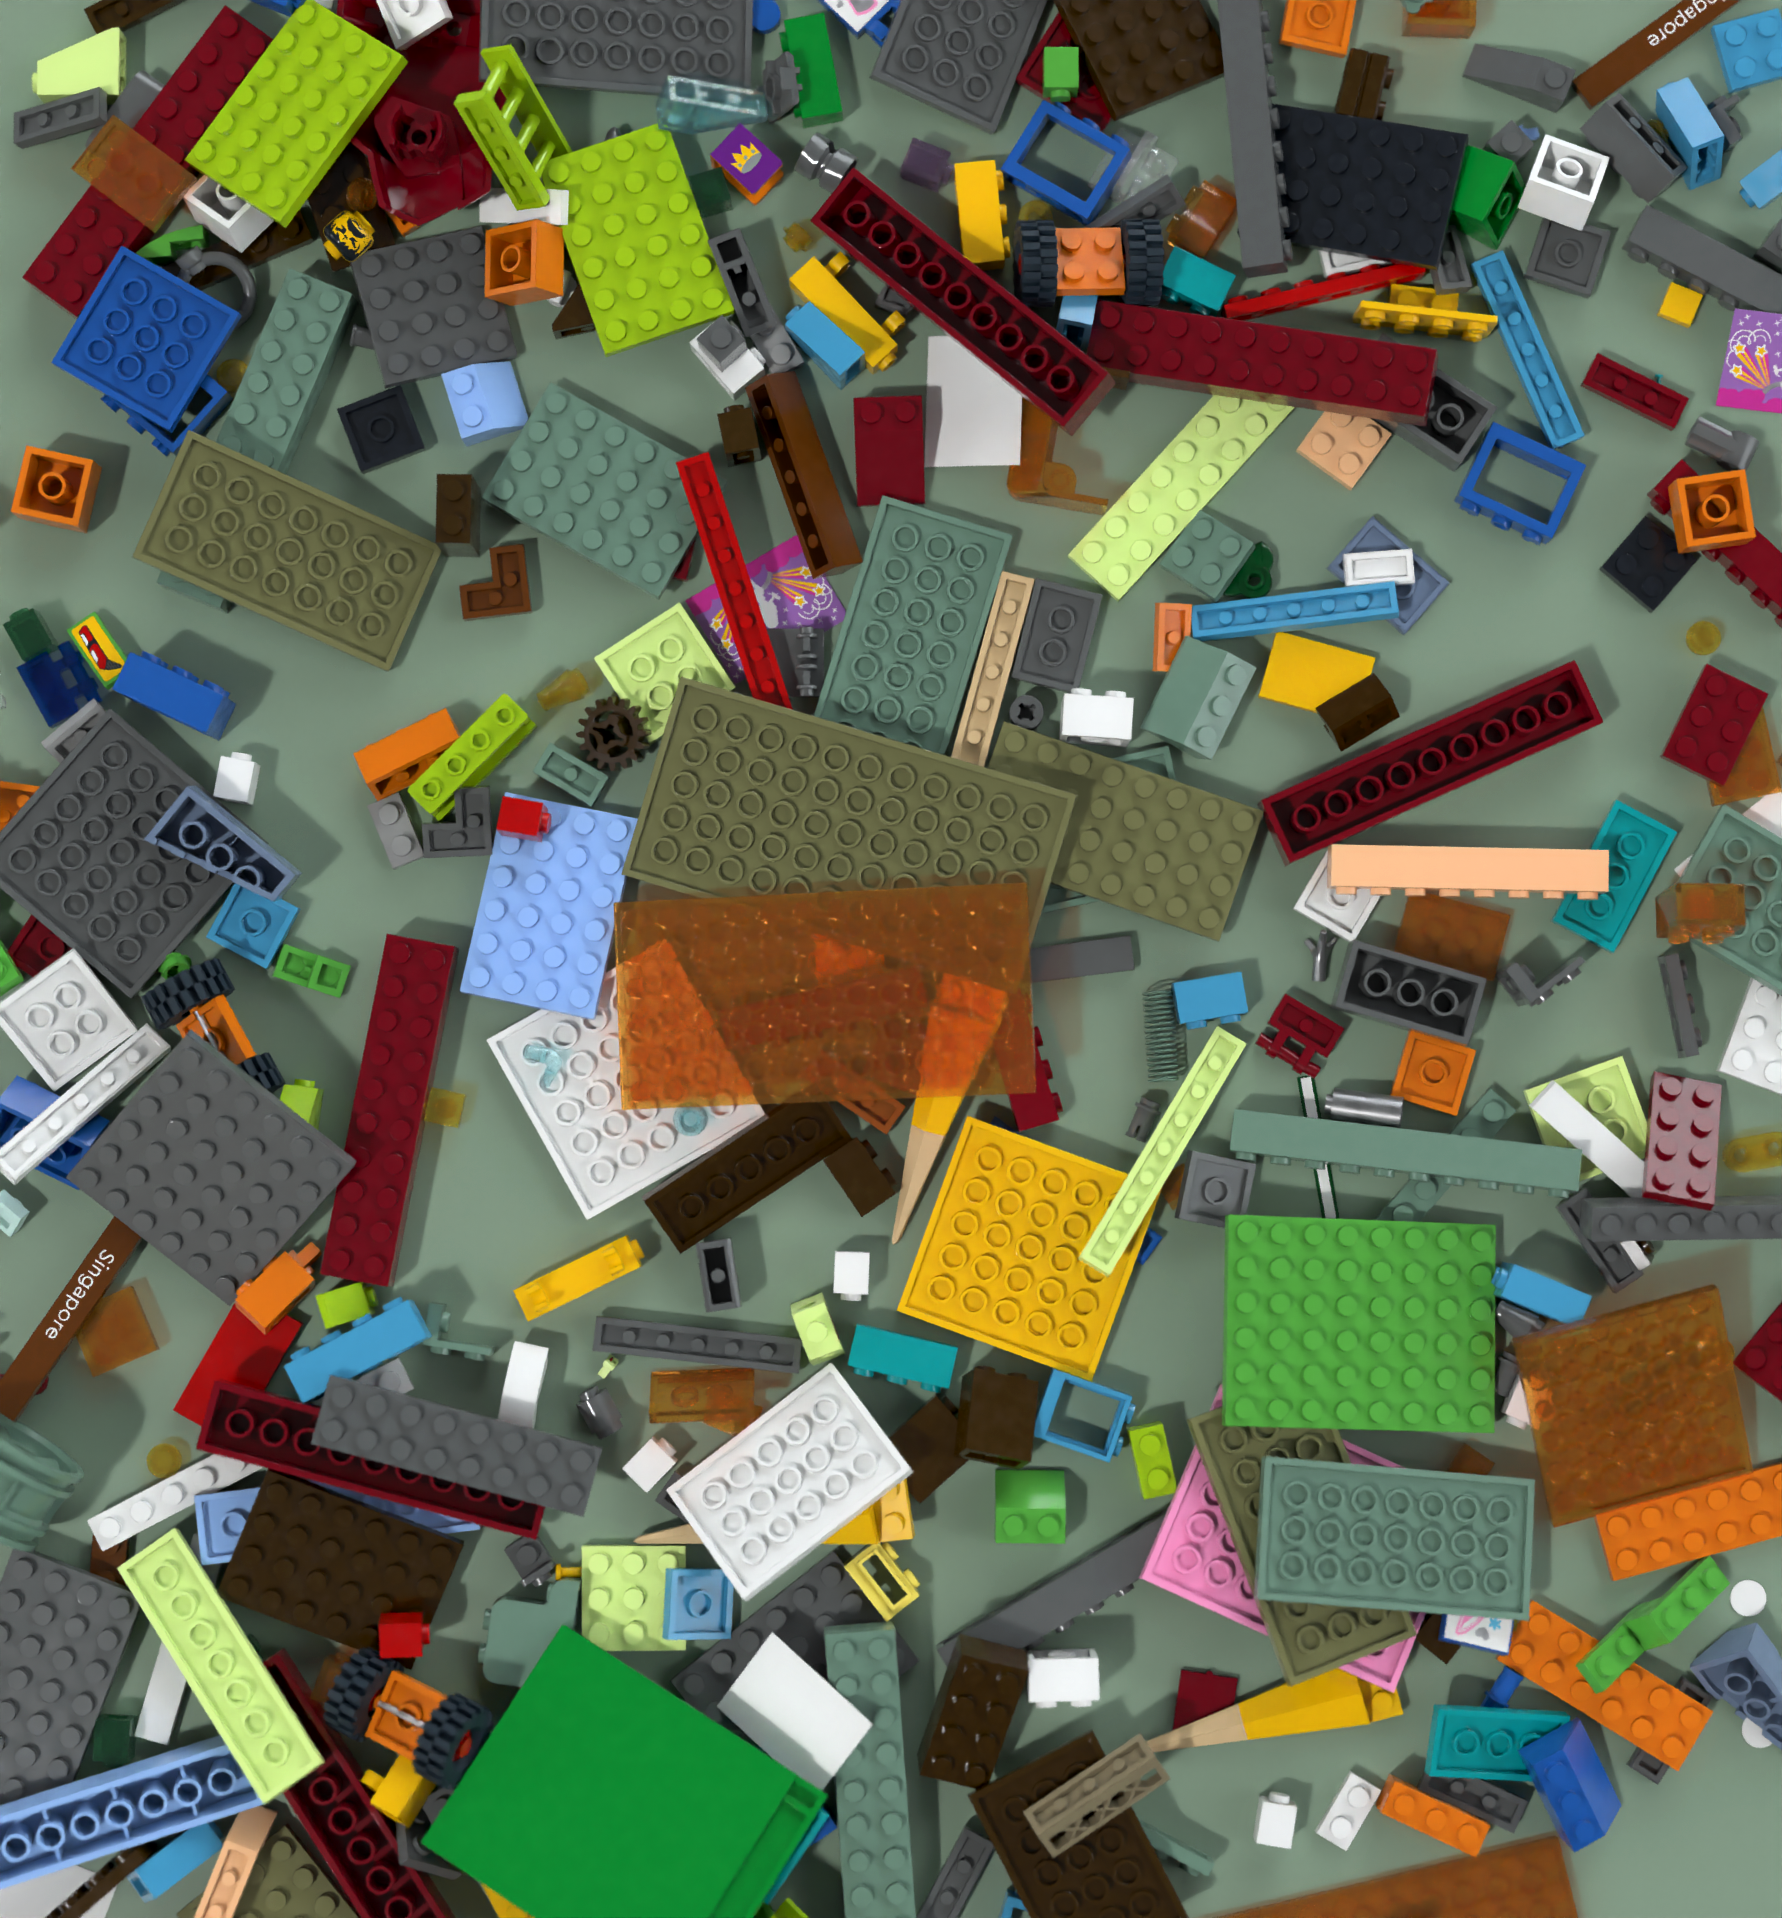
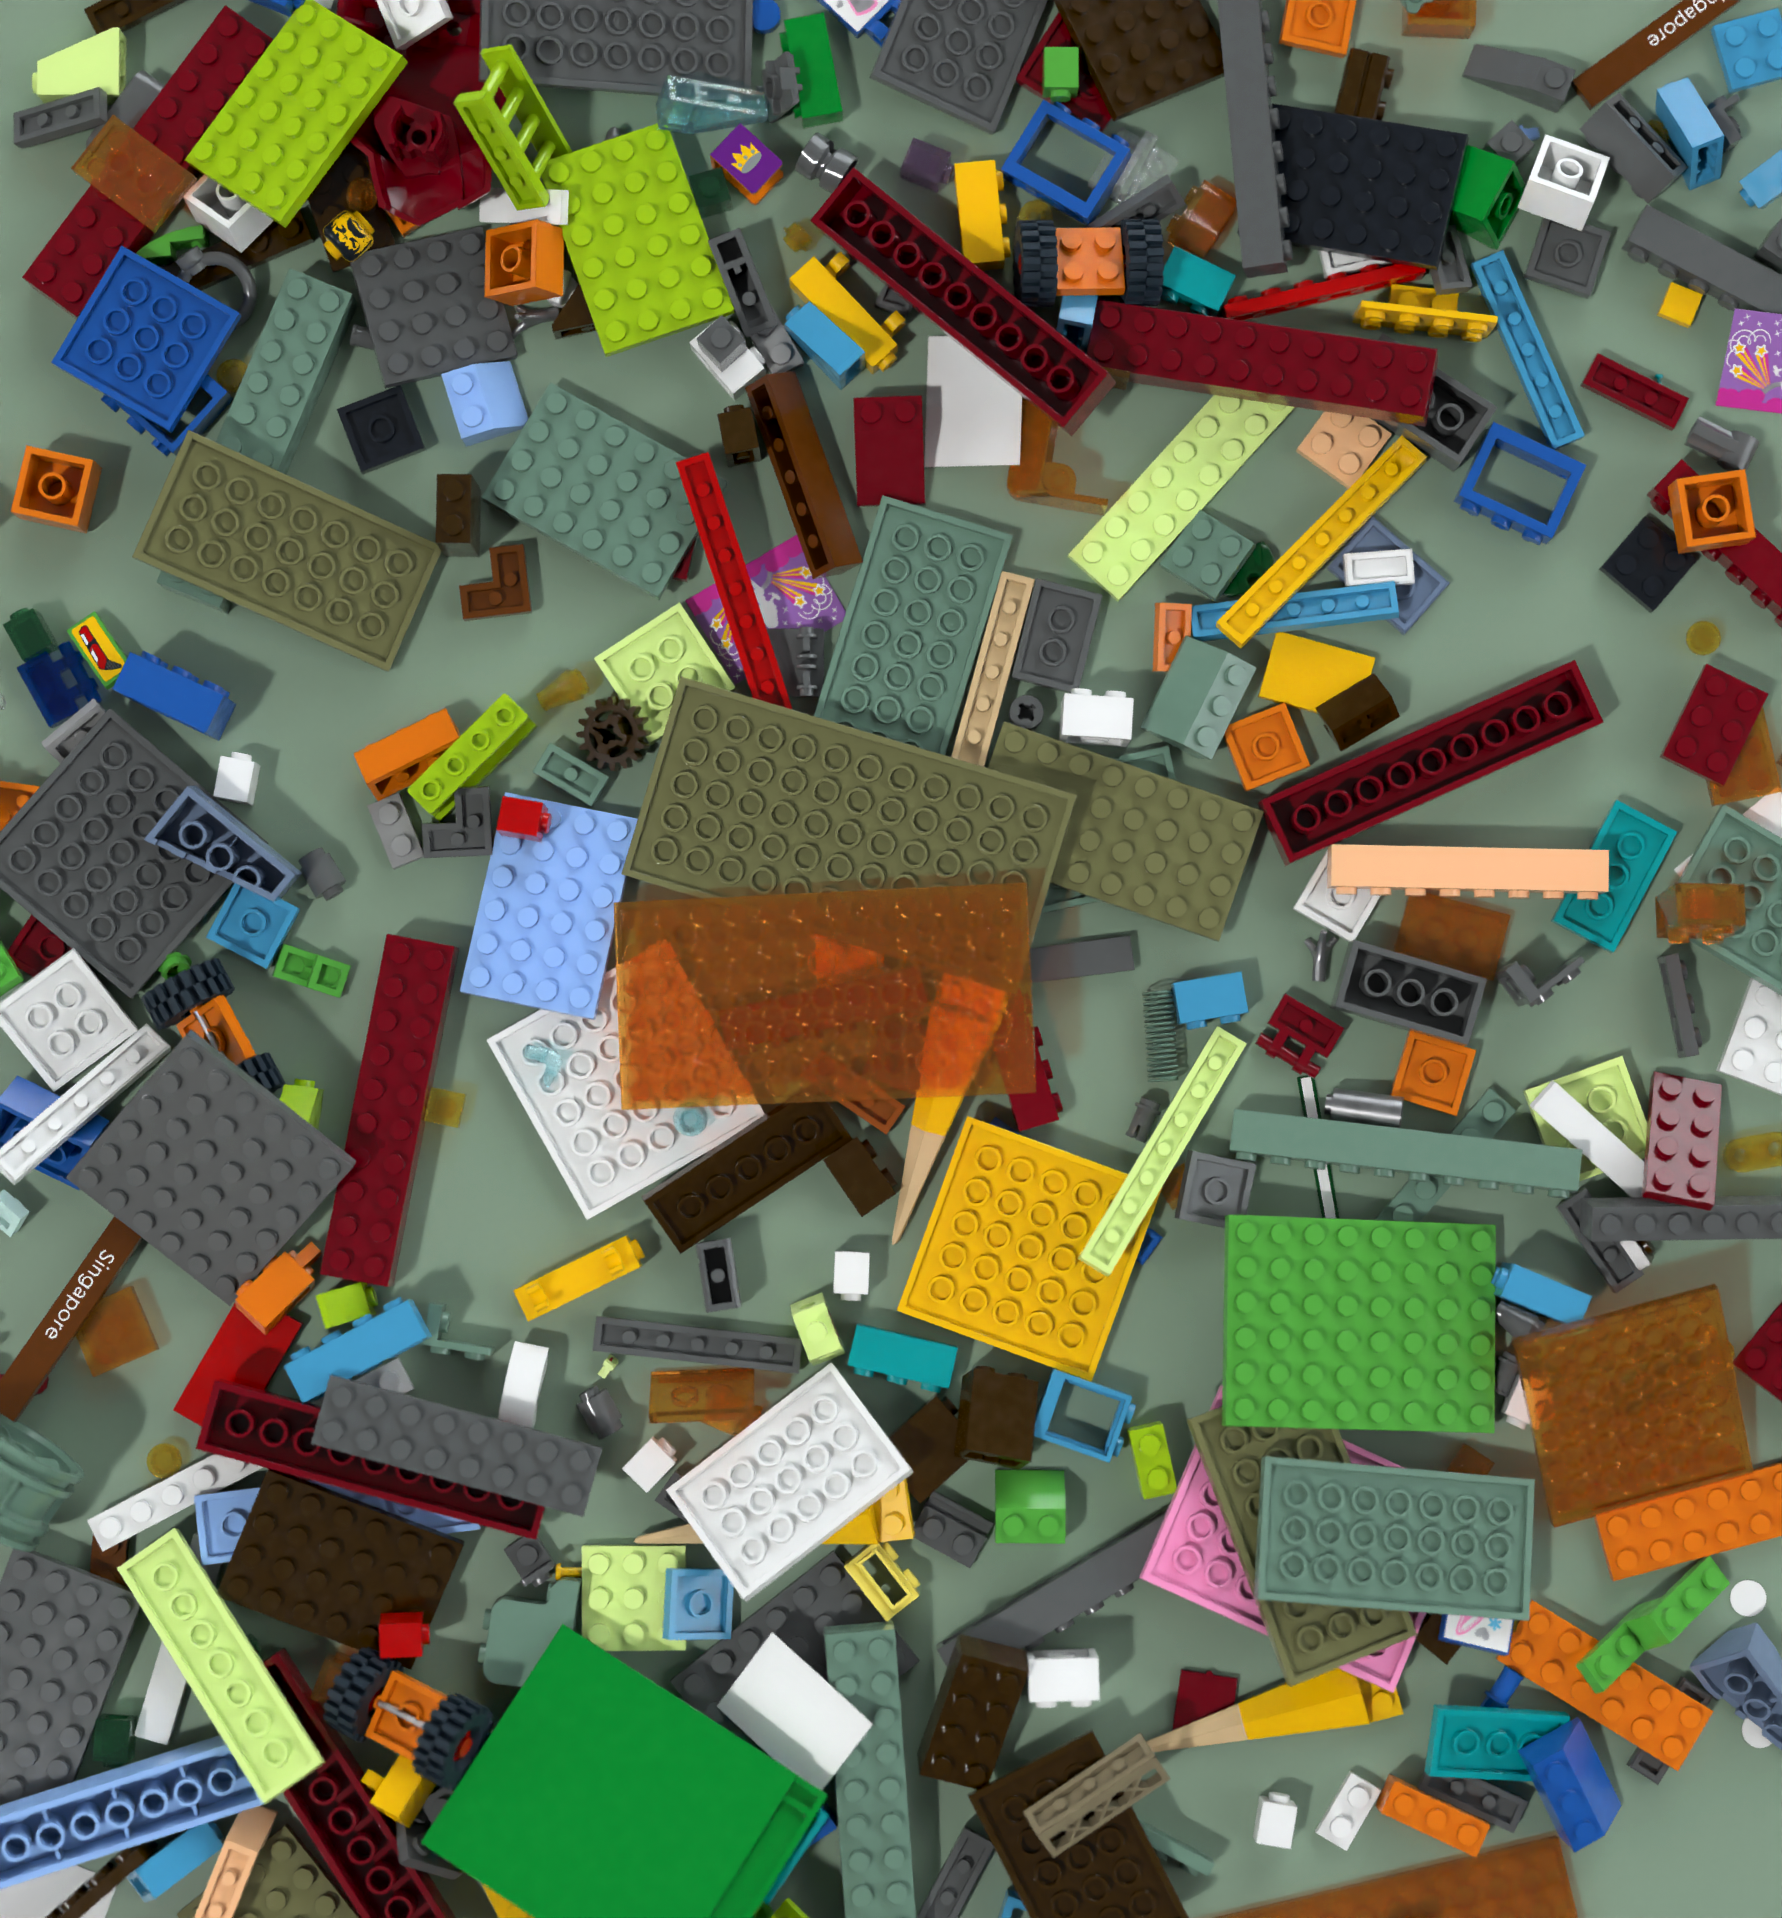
none -> dark grey brick [298,847,346,901]
none -> flat silver bar [511,305,559,339]
none -> dark grey plate [914,1491,994,1568]
none -> yellow plate [1216,435,1427,649]
none -> orange plate [1223,703,1310,792]

